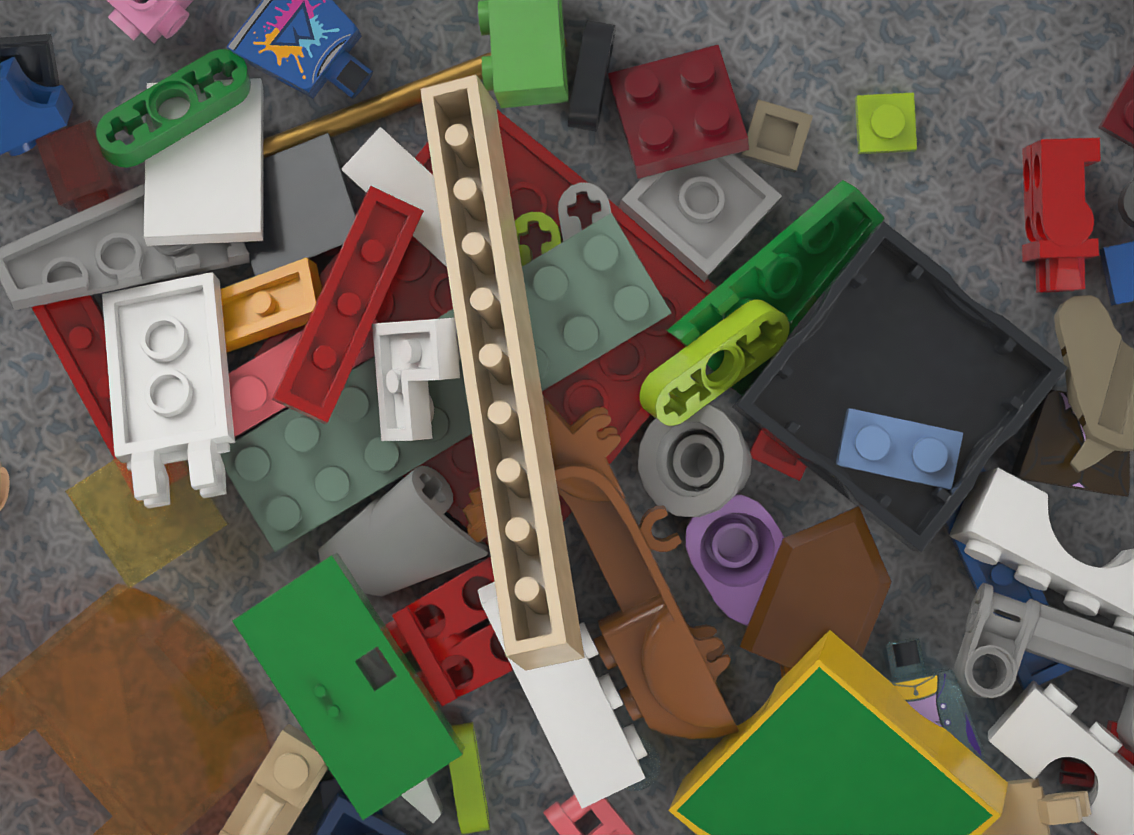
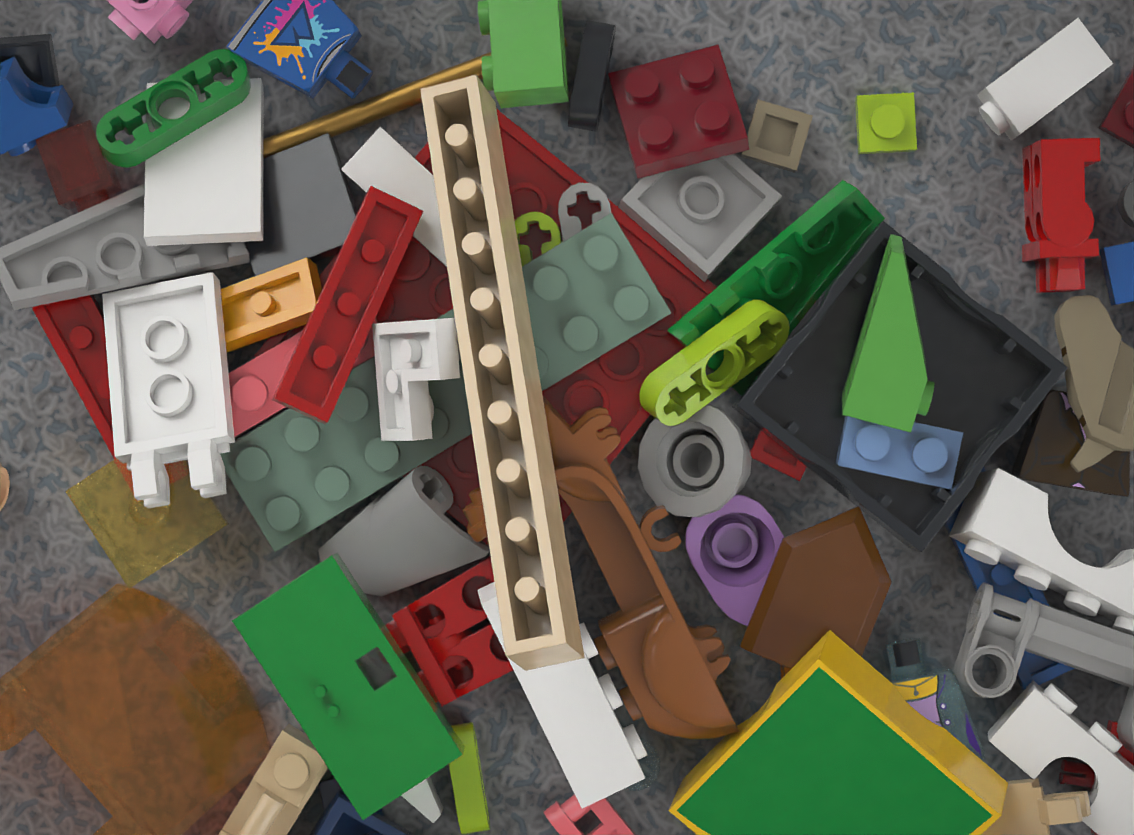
none -> bright green slope [842,234,935,433]
none -> white brick [977,18,1113,141]

